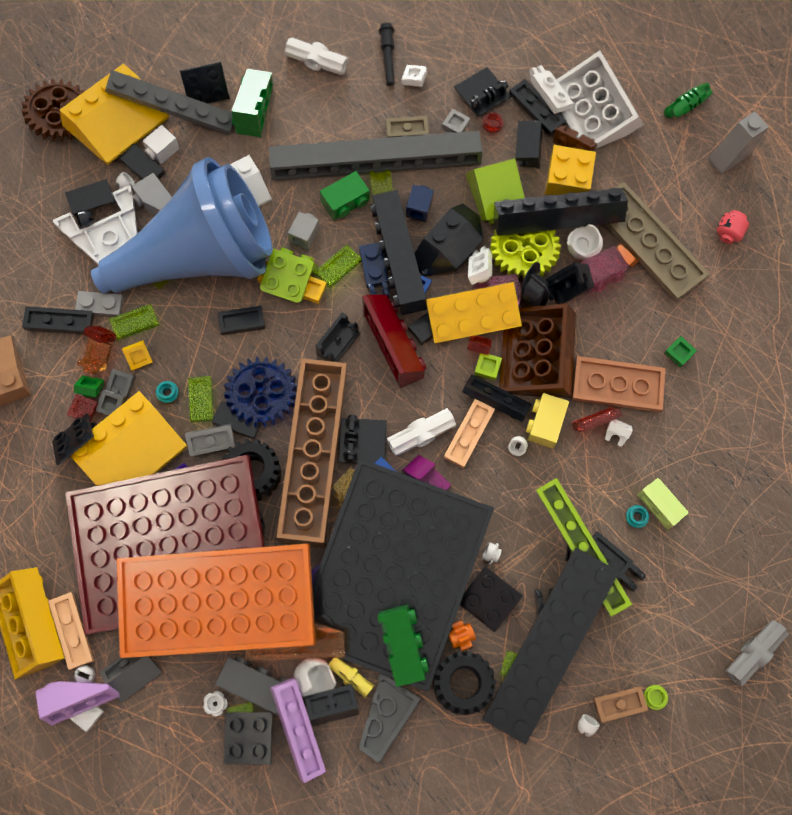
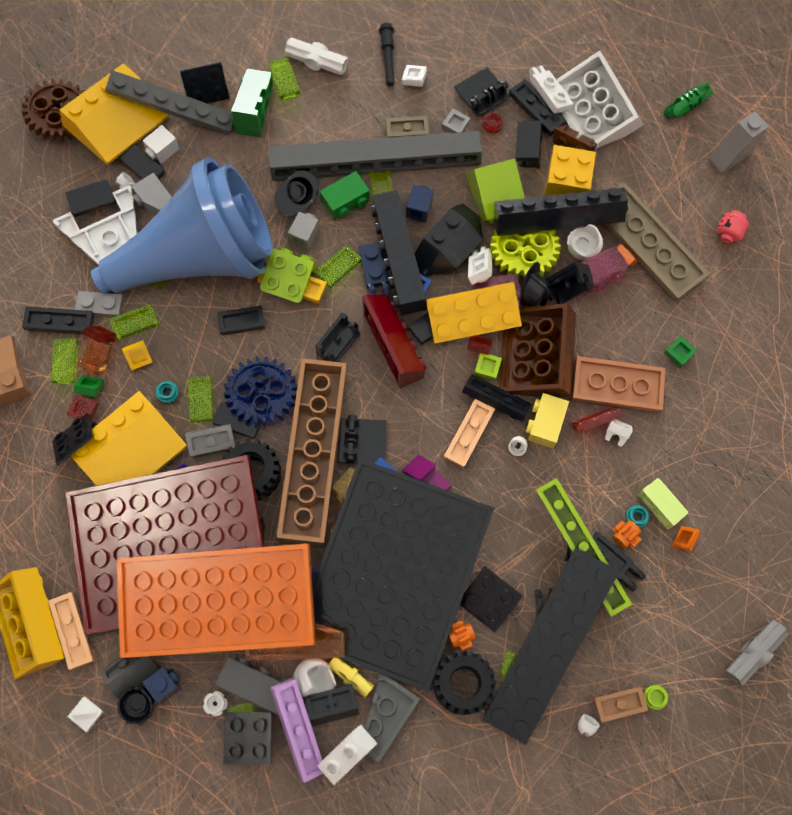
lavender slope [36,681,120,726] -> none
white hinge [74,665,96,683] -> none
black hinge [76,210,94,229] -> none
dark grey slope [96,369,136,415] -> none
white slope [230,155,272,207] -> none
green wedge [377,604,429,687] -> none
white piece [387,409,456,457] -> none
white plate [482,542,502,565] -> none
none -> clear neon green tile [51,338,78,383]
none -> black hair [117,686,155,725]
none -> dark blue brick [142,667,182,704]
none -> clear neon green tile [268,56,300,99]
none -> black piece [275,170,319,217]
none -> white brick [317,725,377,785]
none -> orange gear [612,520,642,549]
none -> orange slope [671,526,701,551]

